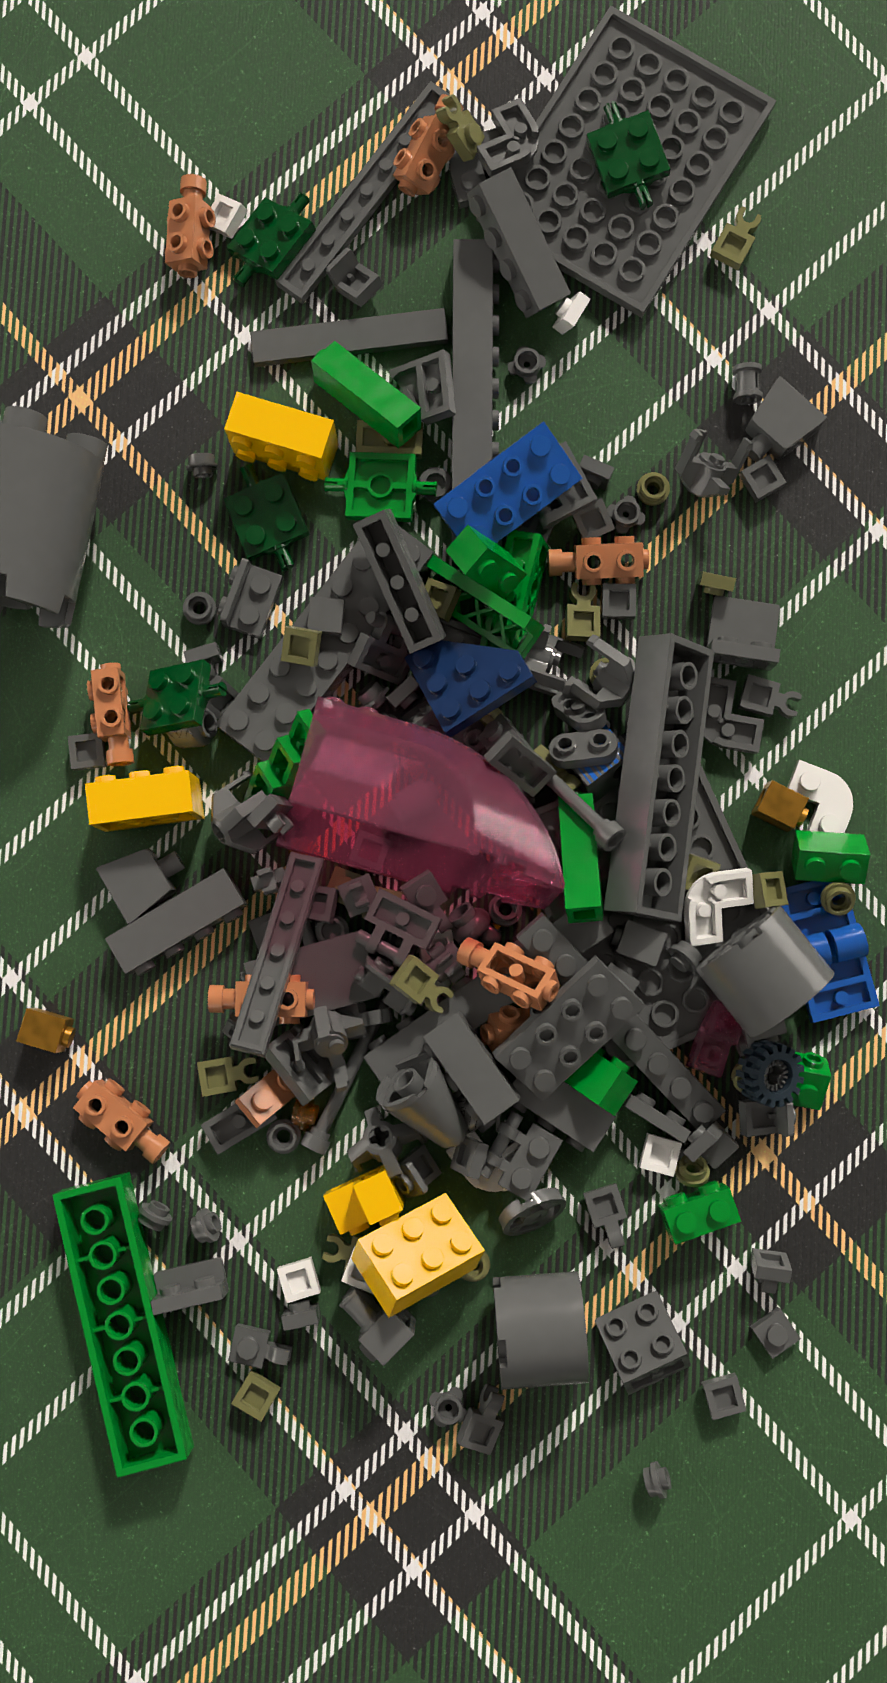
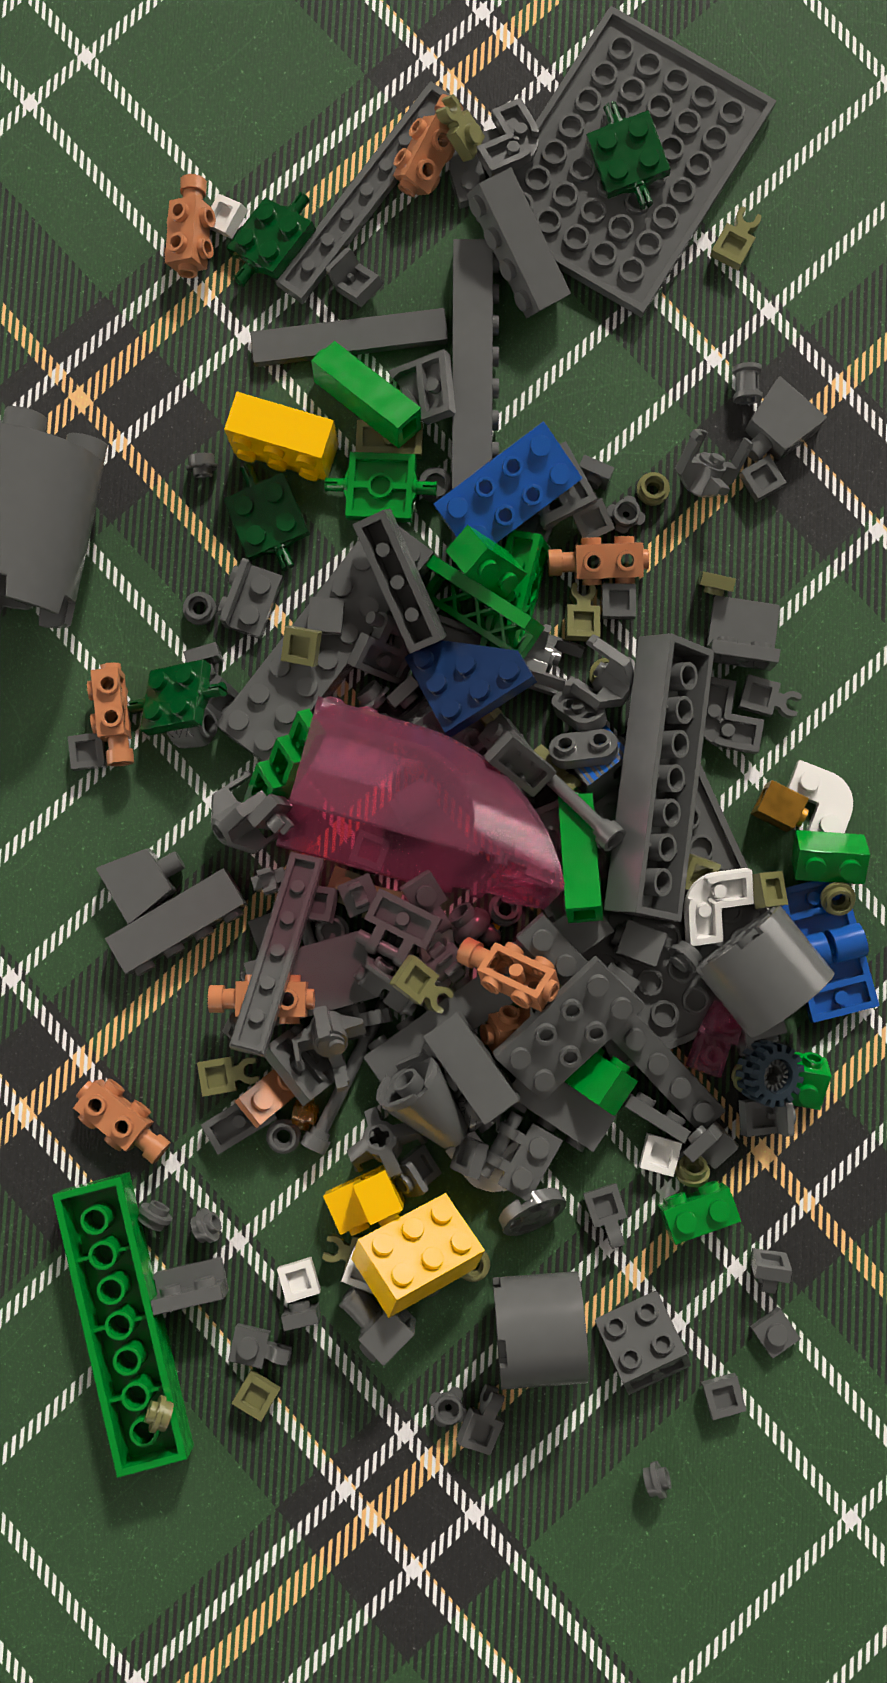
pearl gold brick [16,1008,76,1053] -> none
yellow brick [85,766,205,832] -> none
olive plate [425,578,462,623] -> none
dark grey plate [508,346,546,384] -> none
white plate [552,292,590,335] -> none
none -> olive plate [144,1395,174,1434]

